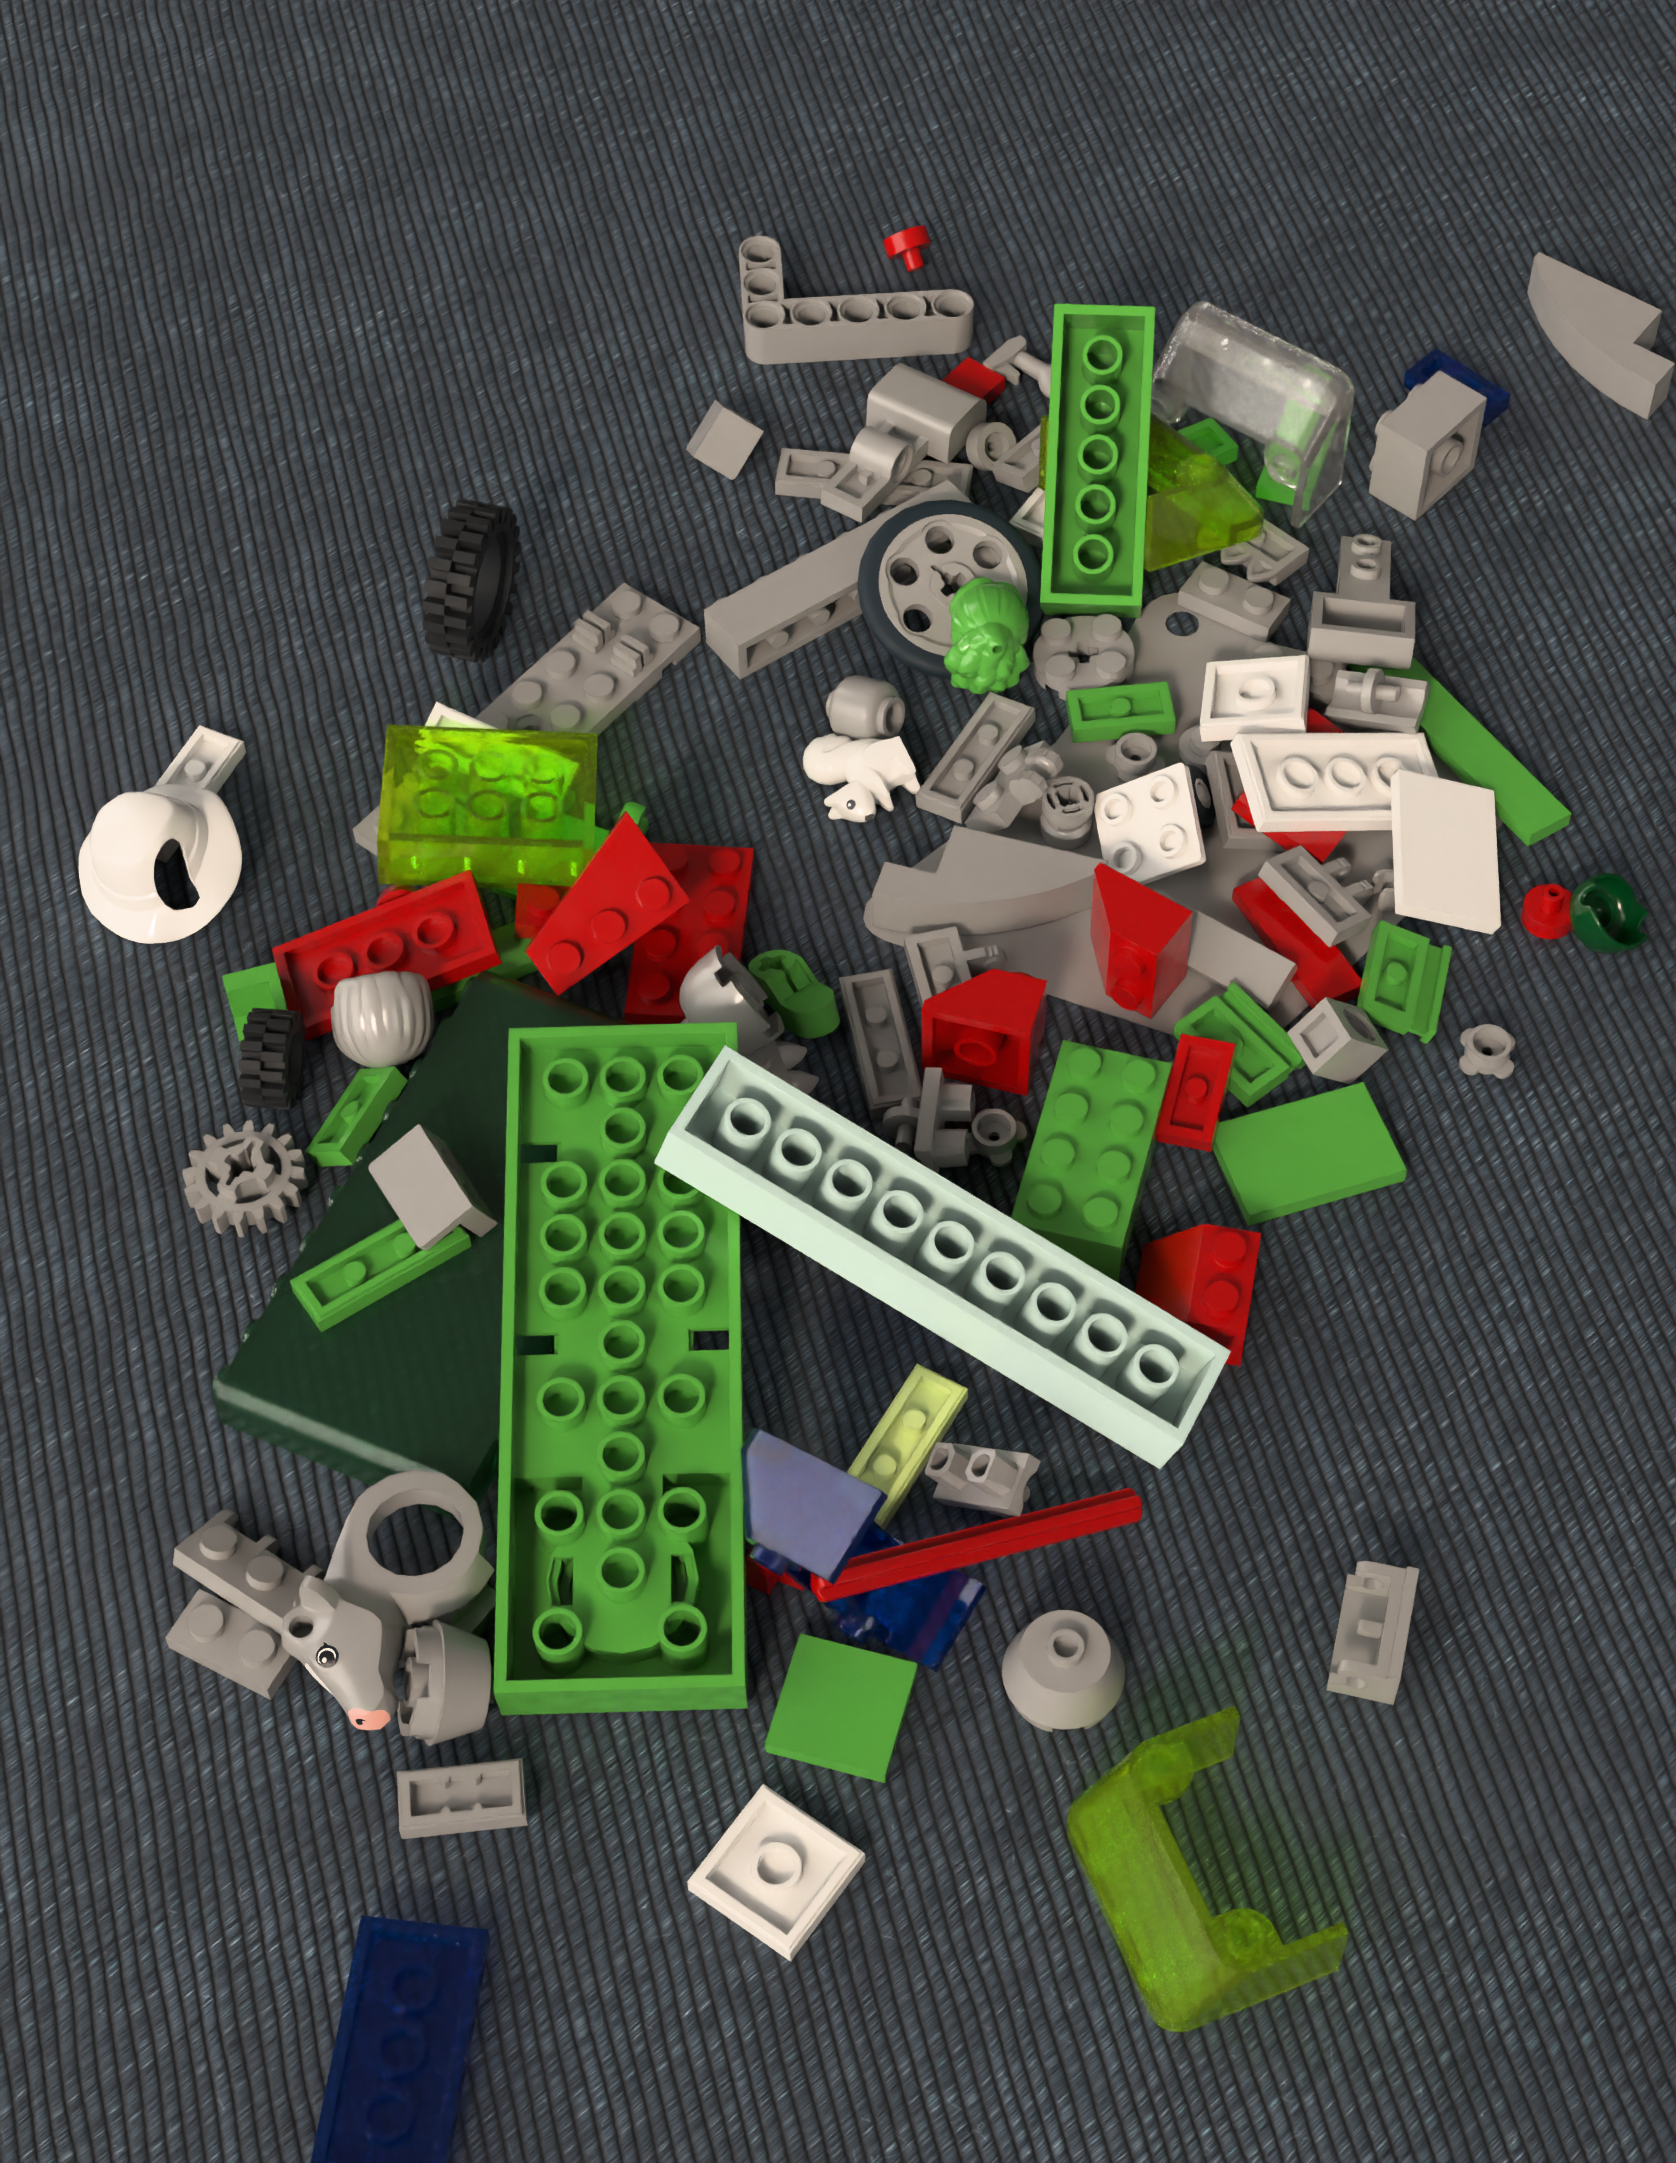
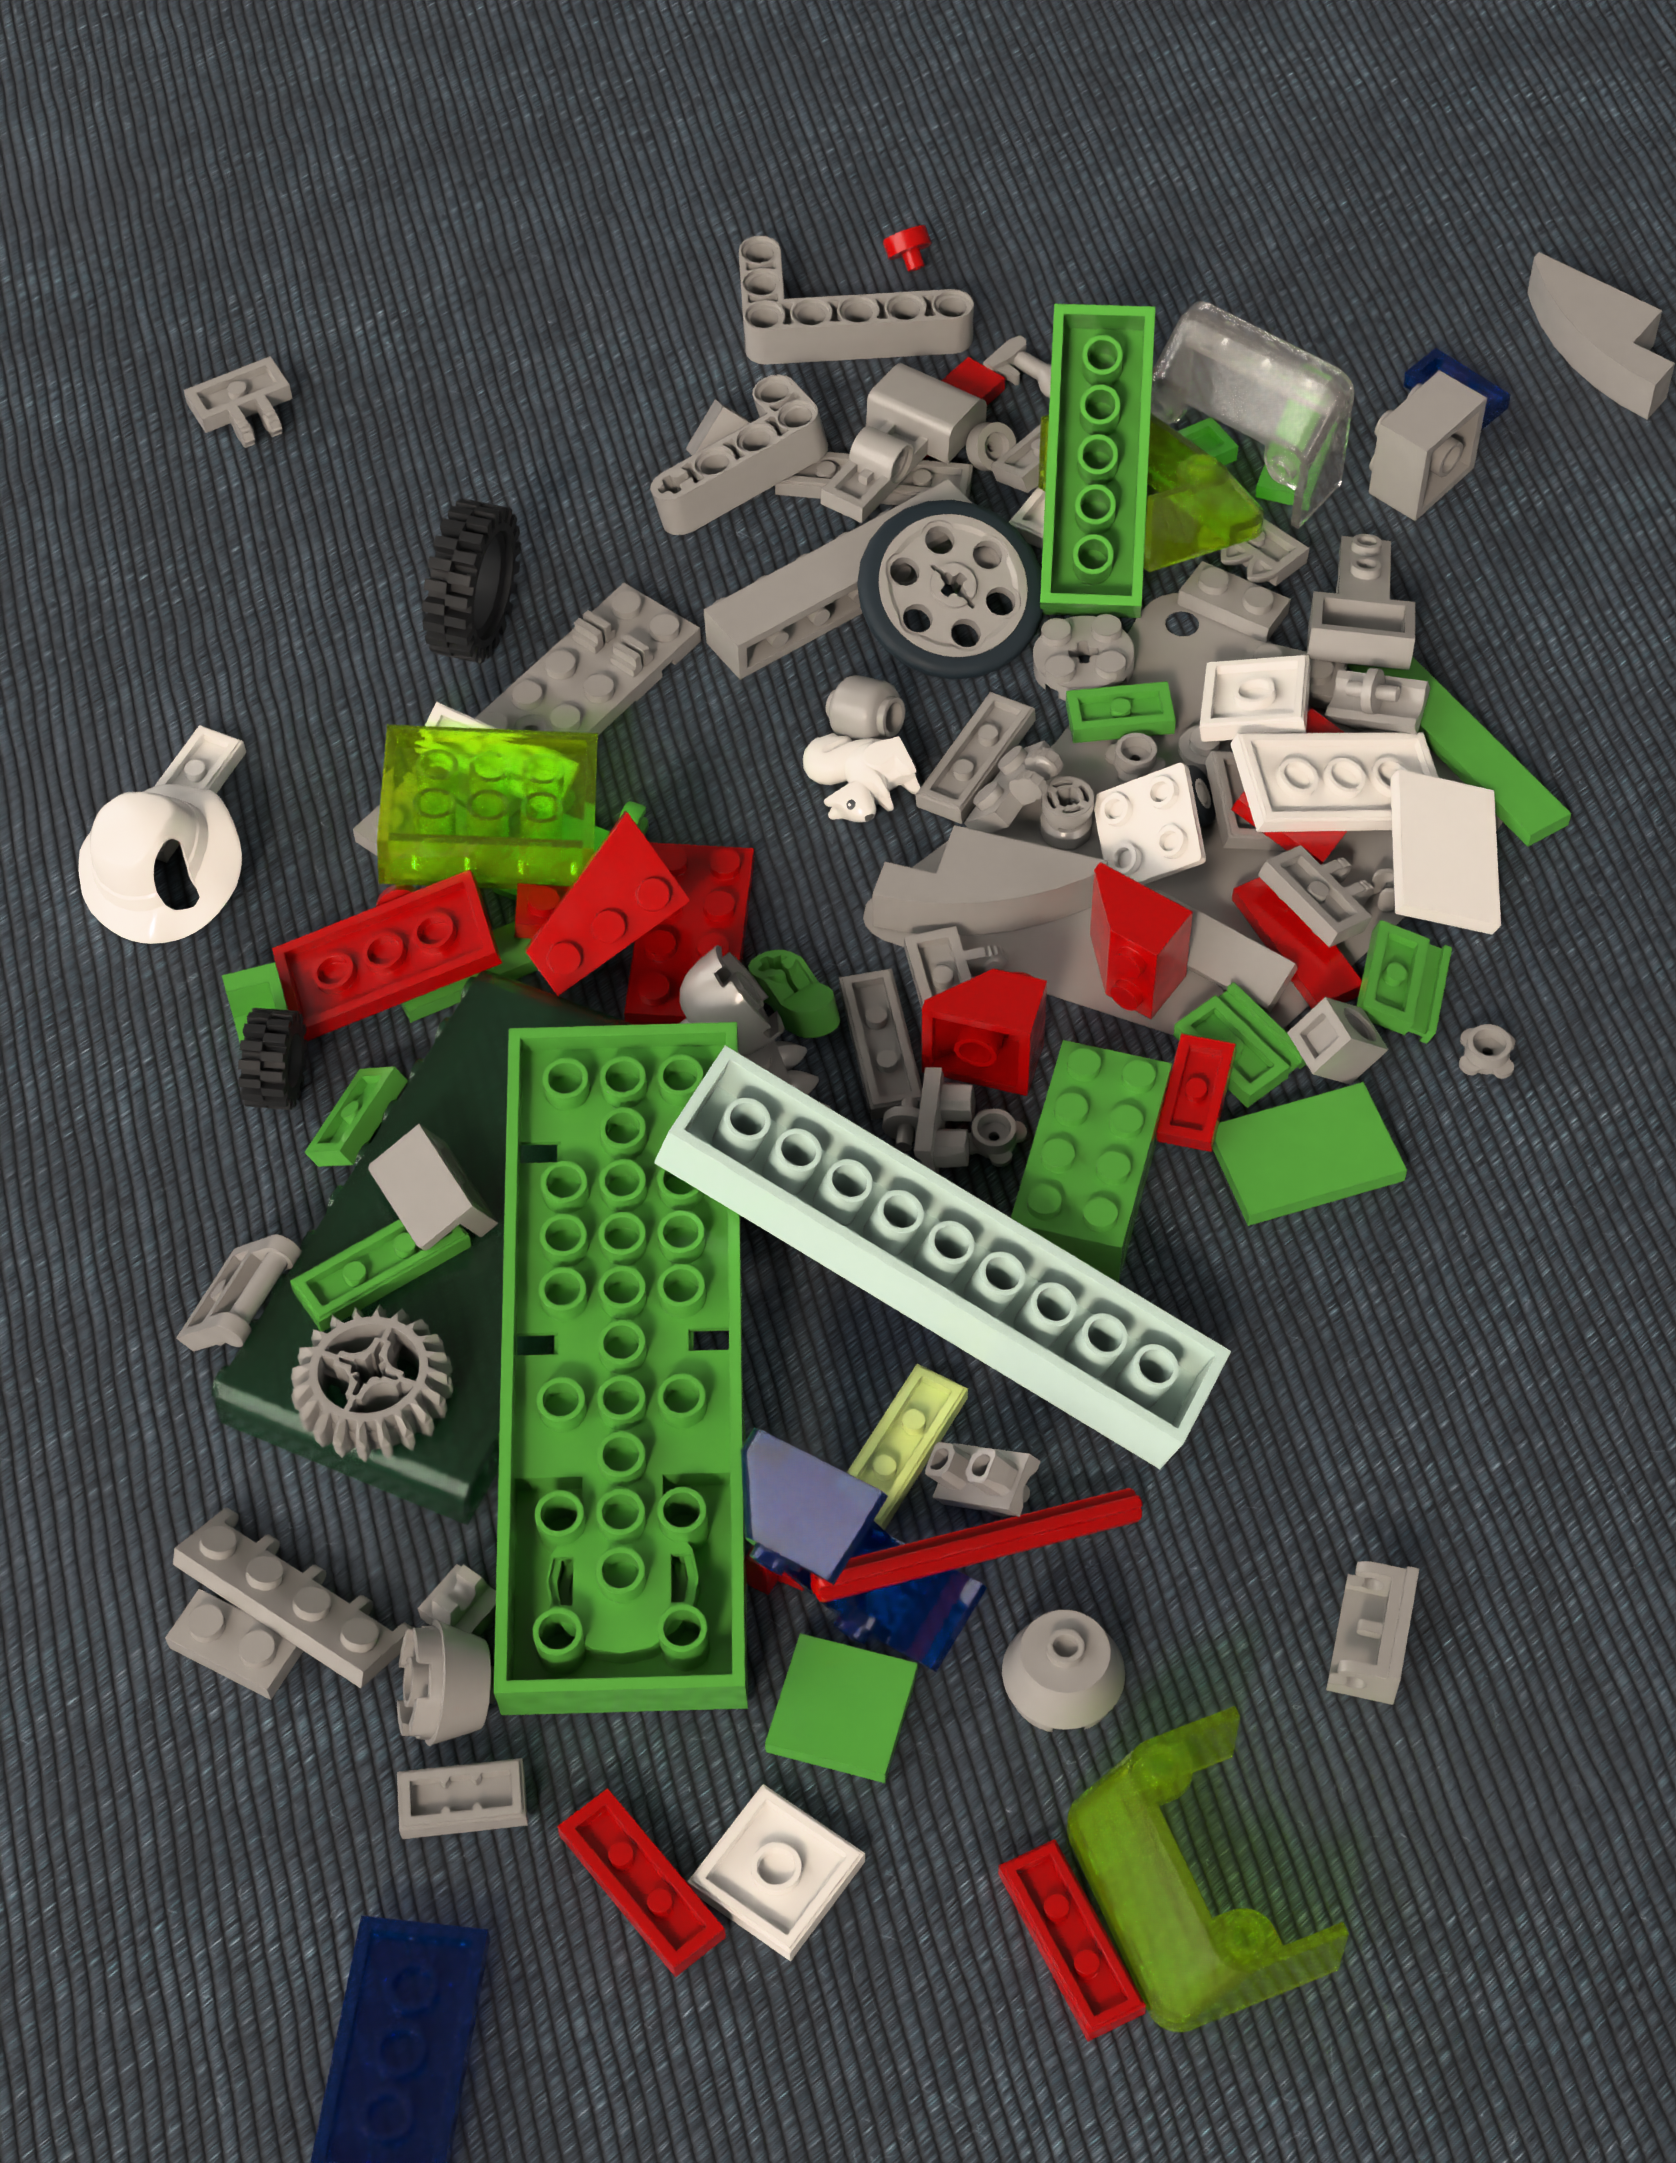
light grey gear [182,1120,308,1237] -> none
light grey animal [281,1470,495,1730] -> none
light grey piece [331,971,434,1068] -> none
bright green hair [944,577,1030,694] -> none
red slope [1135,1224,1261,1366] -> none
red tile [1521,884,1572,939] -> none
dark green hair [1569,872,1648,955] -> none
none -> light grey plate [176,1234,301,1352]
none -> light grey hinge [184,356,293,448]
none -> light grey gear [291,1304,453,1463]
none -> red plate [557,1788,726,1977]
none -> light grey beam [650,374,828,535]
none -> red tile [998,1839,1146,2042]

